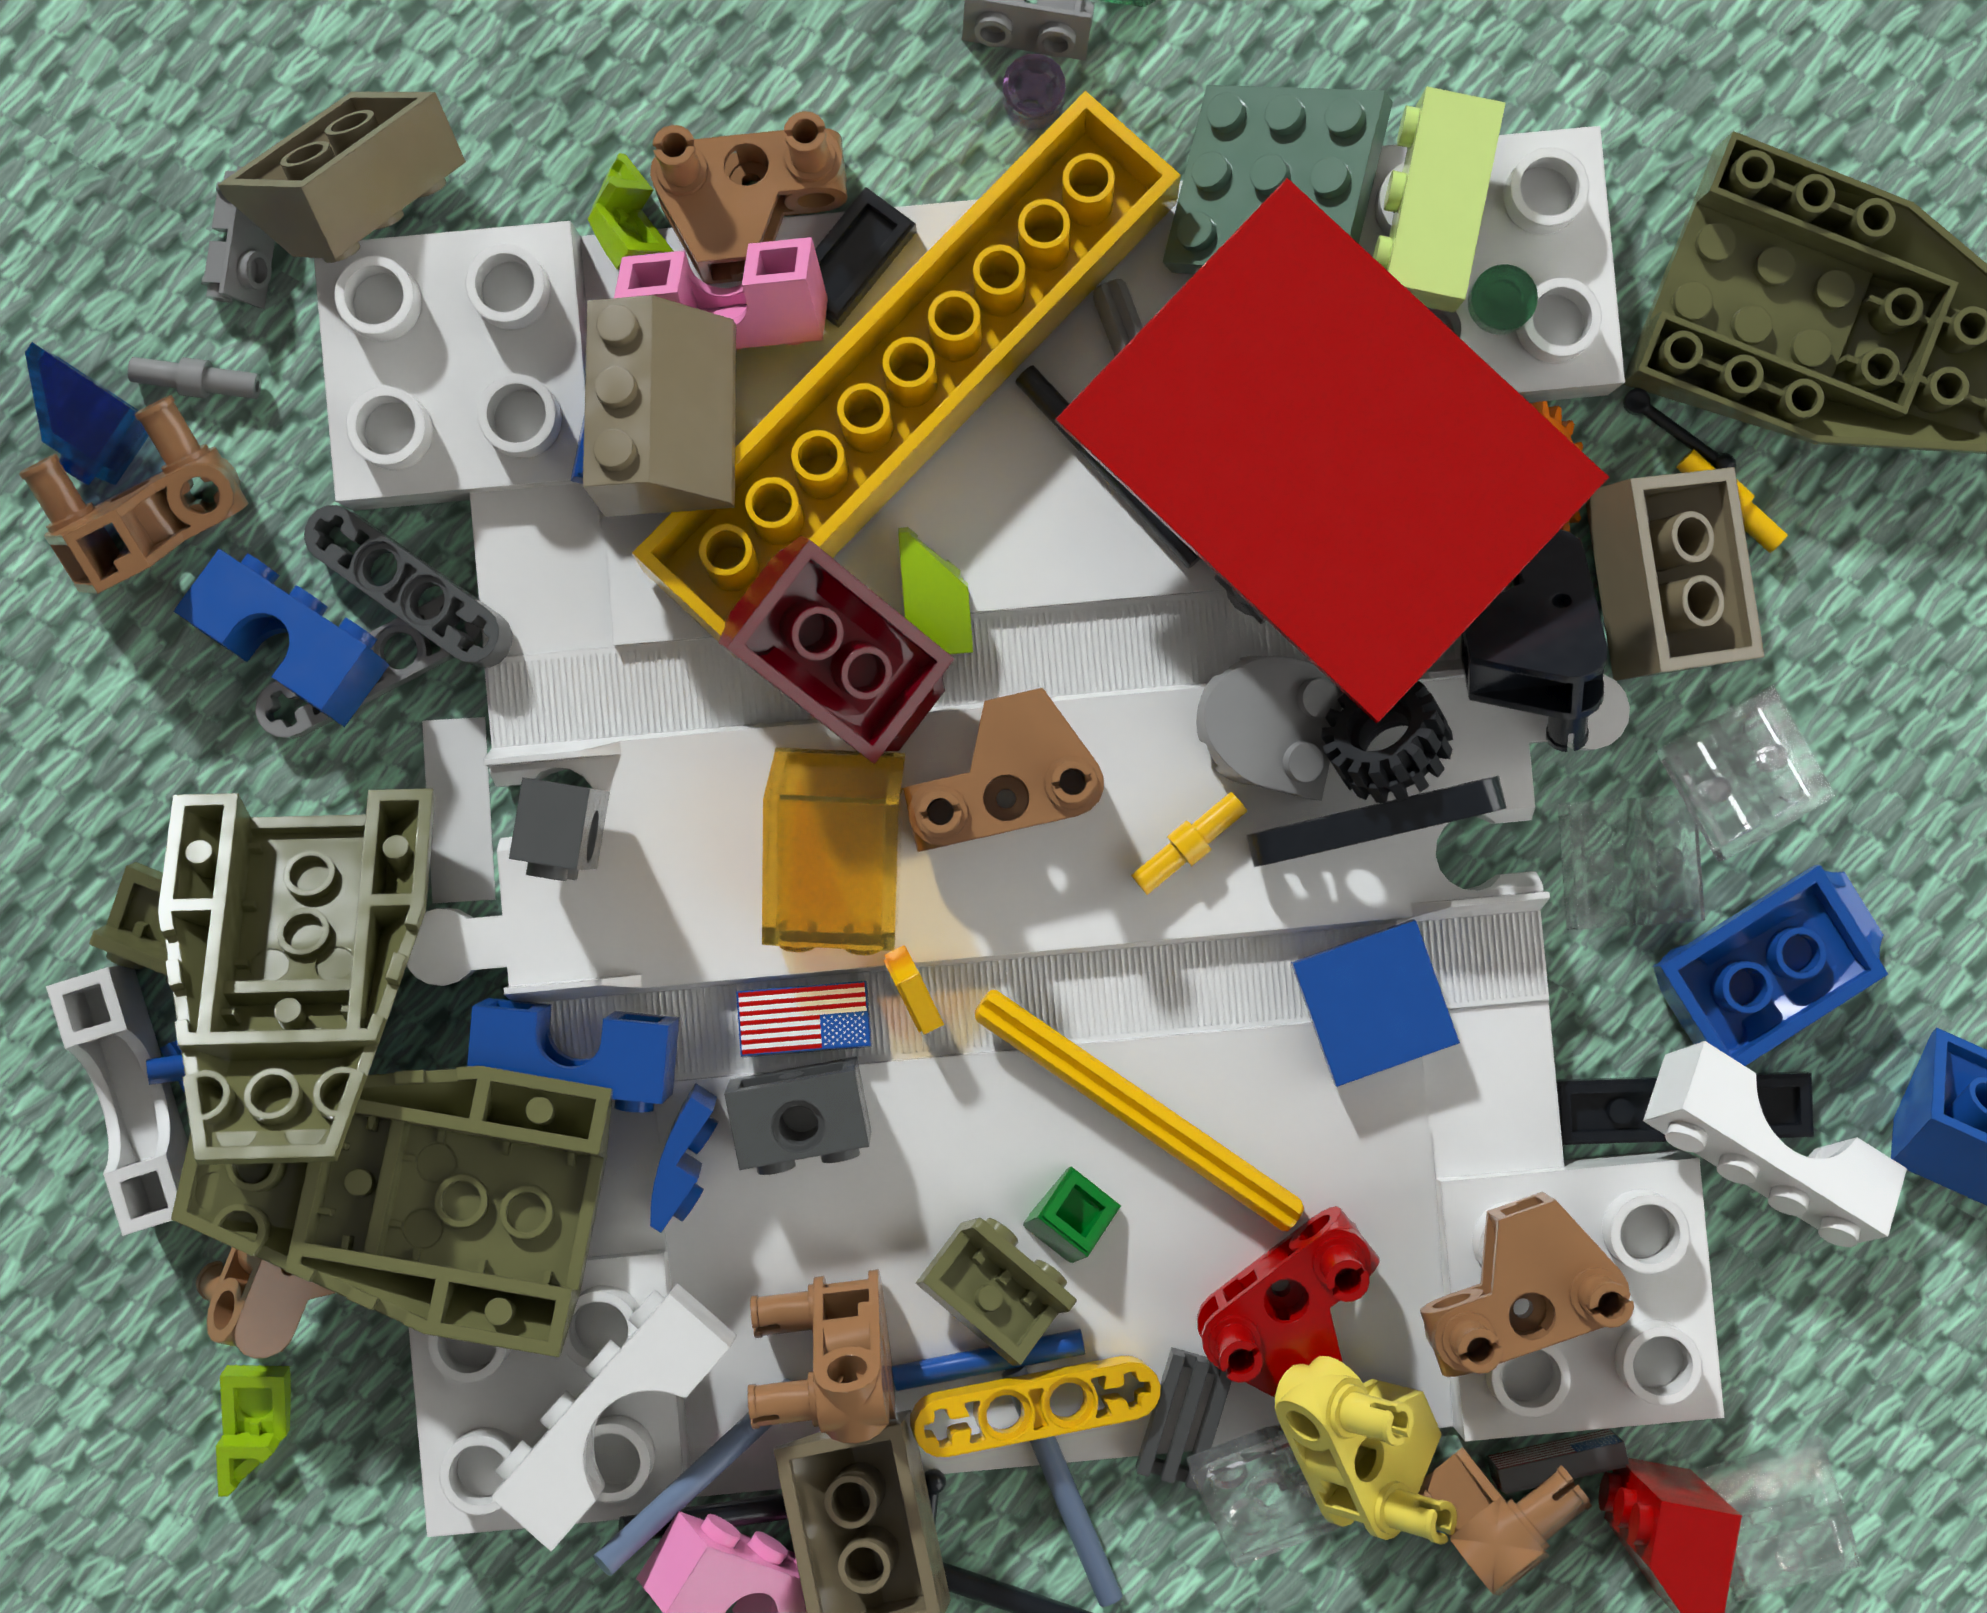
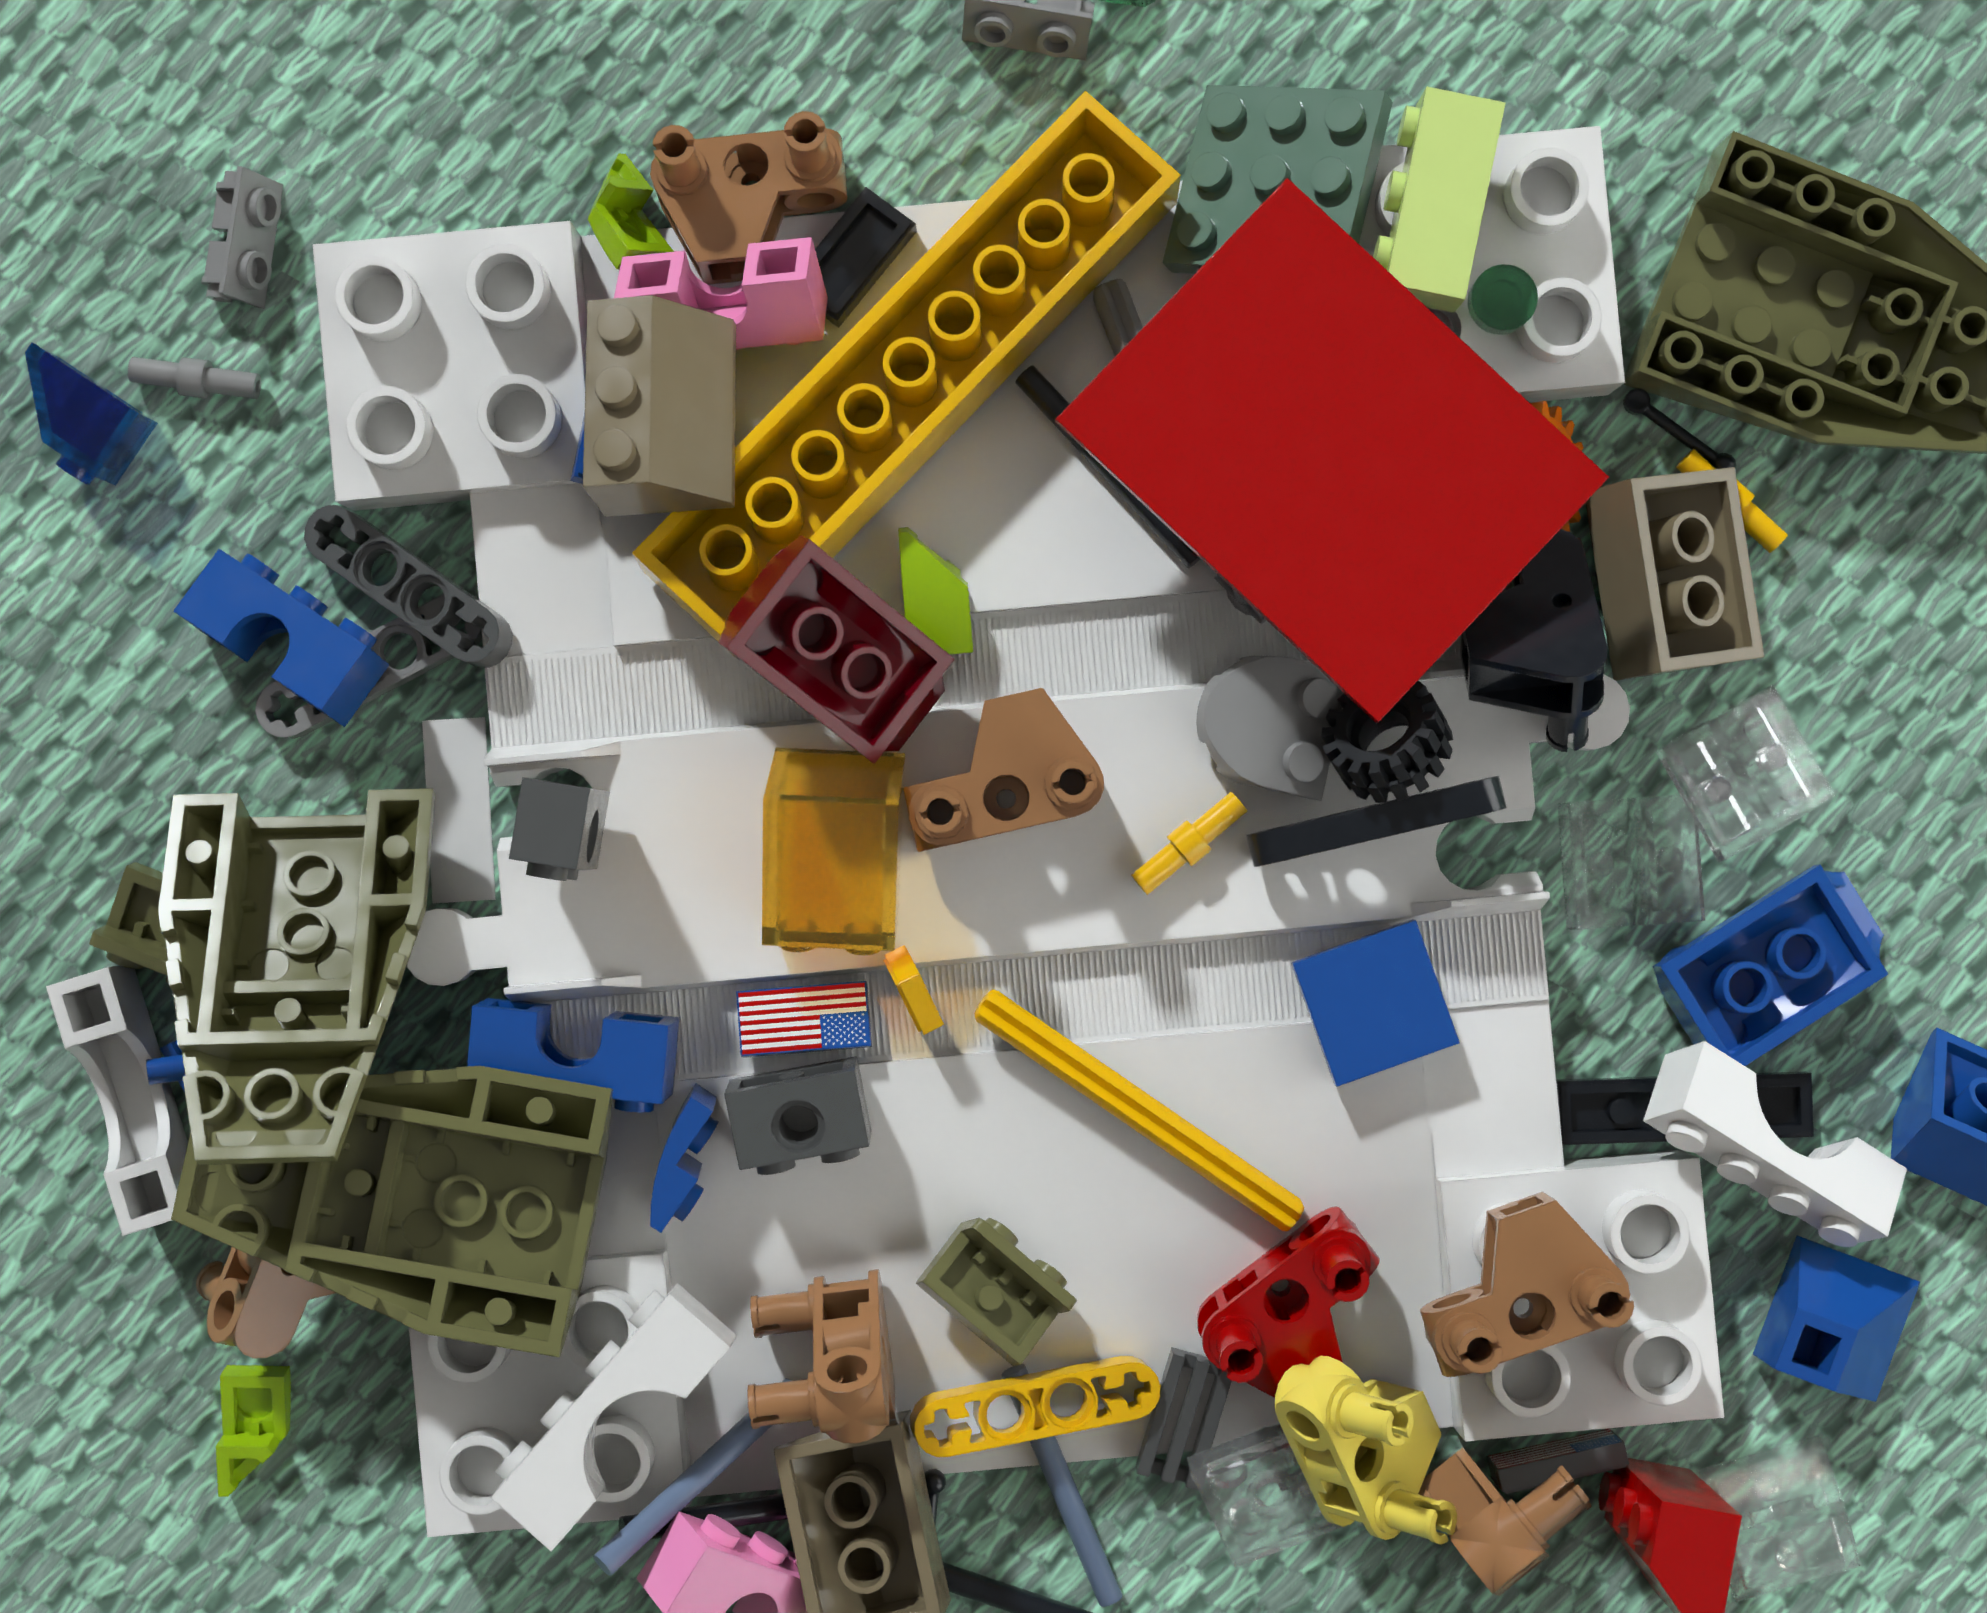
medium nougat piece [19,395,249,594] -> none
dark tan slope [218,92,466,263] -> none
blue bar [892,1329,1086,1391] -> none
clear purple wheel [1003,54,1066,130] -> none
green slope [1023,1166,1121,1263] -> none
none -> blue slope [1753,1235,1920,1402]

